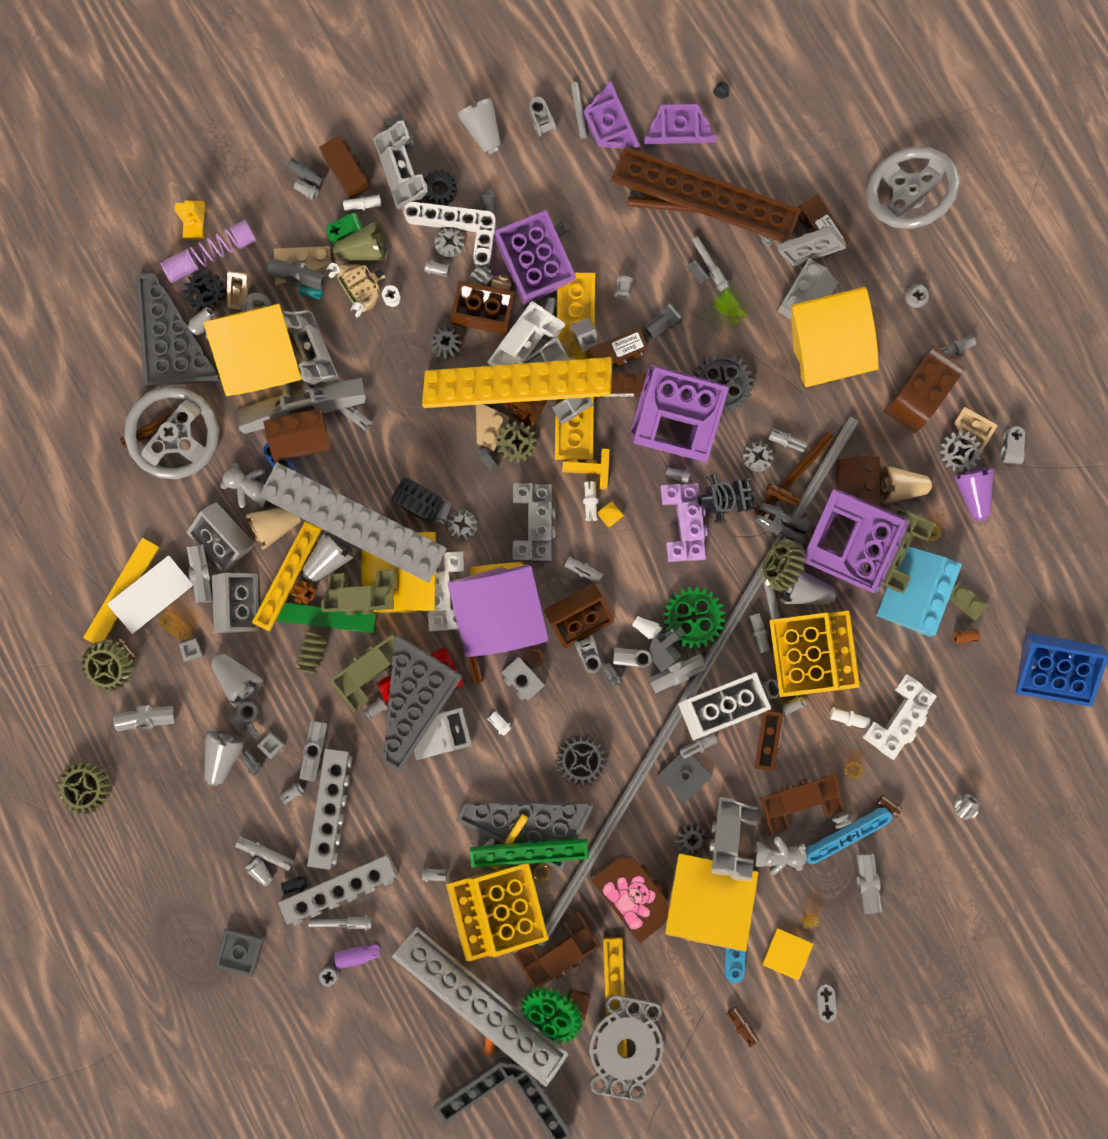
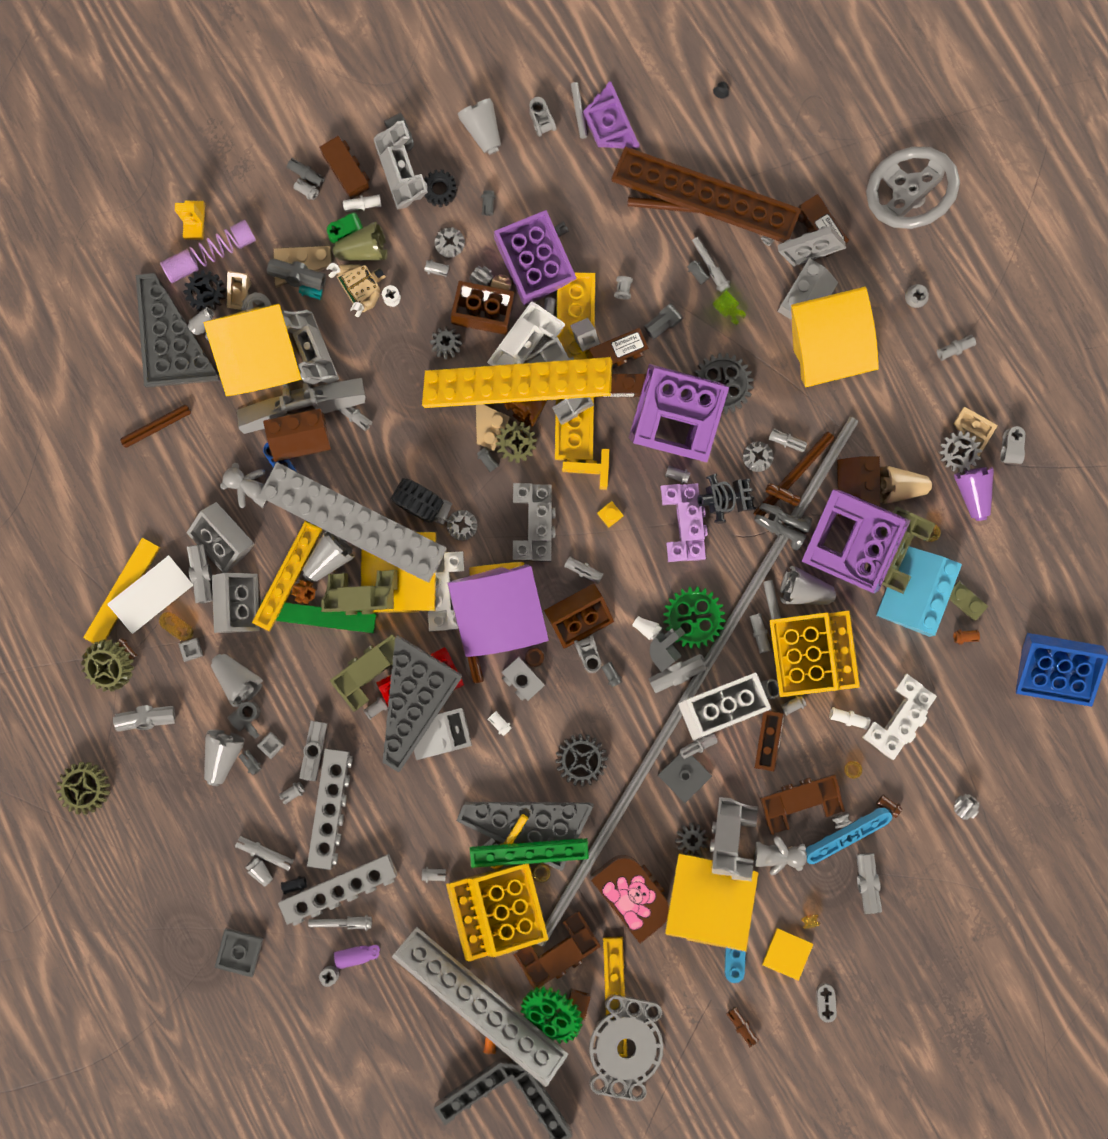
light grey piece [124,386,219,480] -> none
tan cone [246,507,301,550] -> none
olive piece [294,632,327,674] -> none
white beam [403,202,496,268] -> none
white pin [583,481,598,521] -> none
light grey piece [613,648,652,668] -> none
medium lavender wing [644,104,717,144] -> none
olive gear [761,539,807,591] -> none
reddish brown brick [884,345,965,434] -> none

